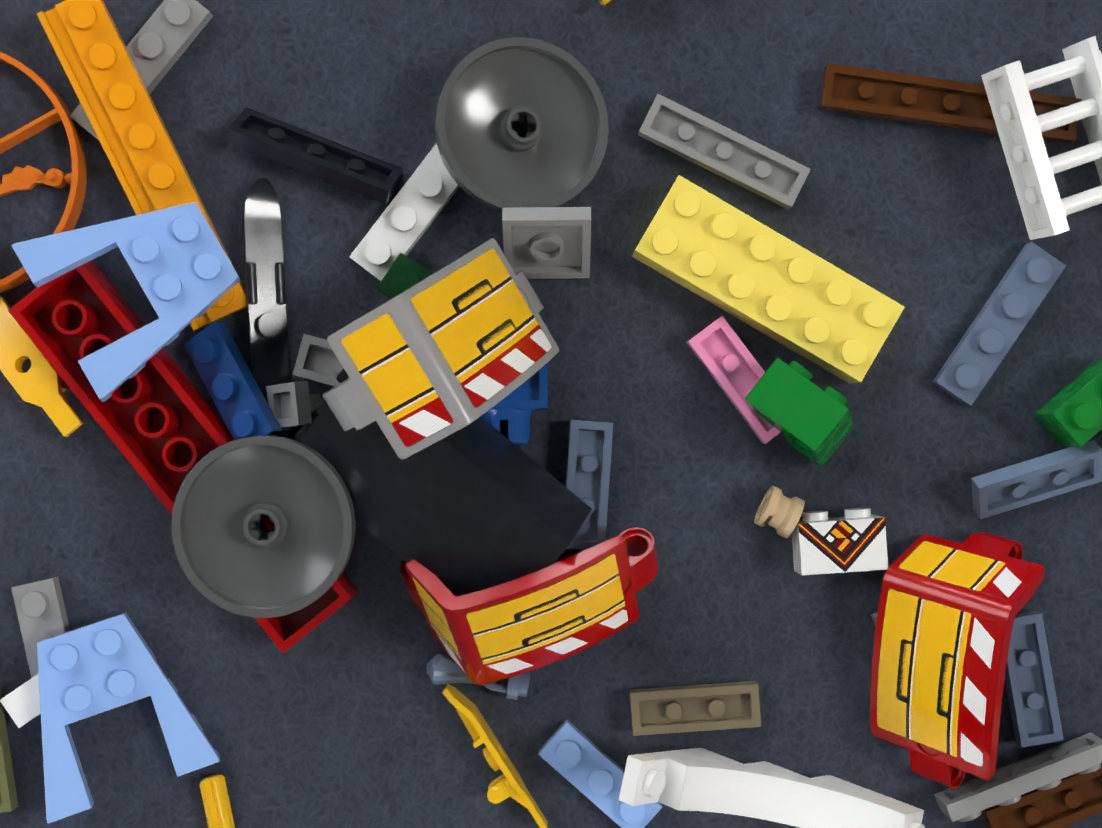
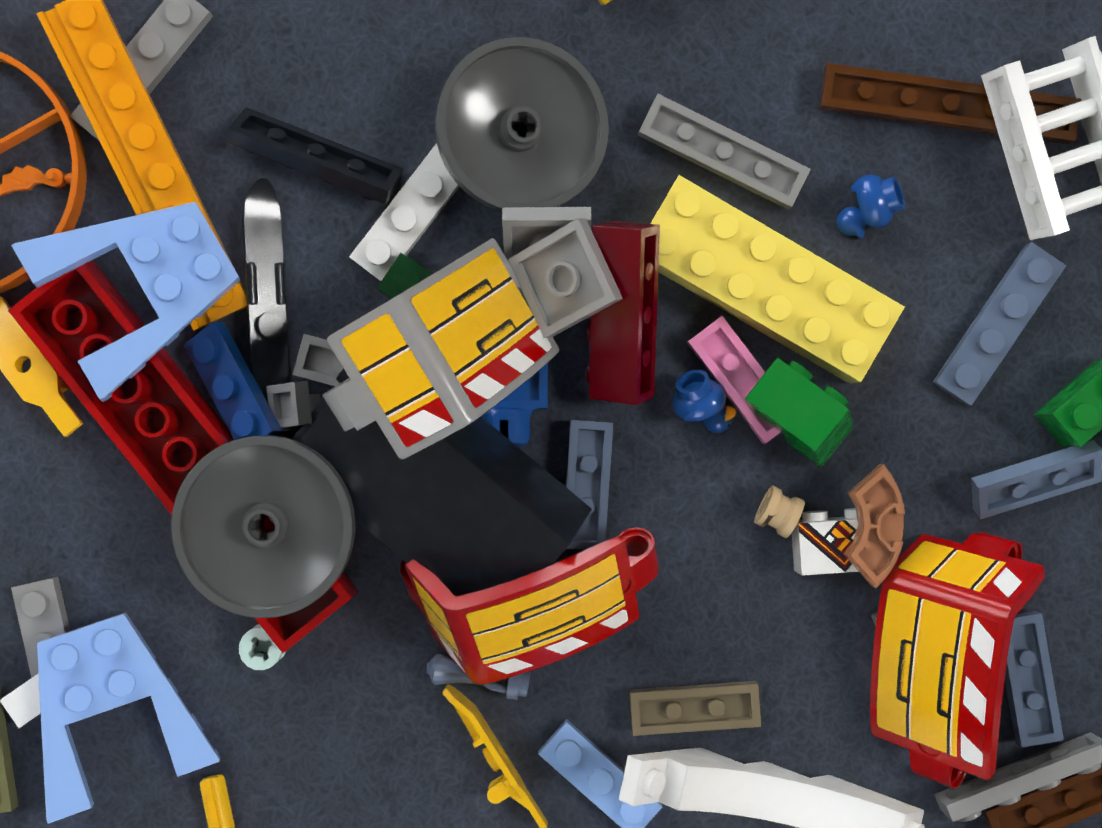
none -> light aqua wheel [239,625,286,670]
none -> light grey tile [508,218,623,338]
none -> dark red brick [586,221,660,405]
none -> blue animal [672,370,736,433]
none -> blue animal [836,174,905,239]
none -> nougat tile [844,464,905,588]

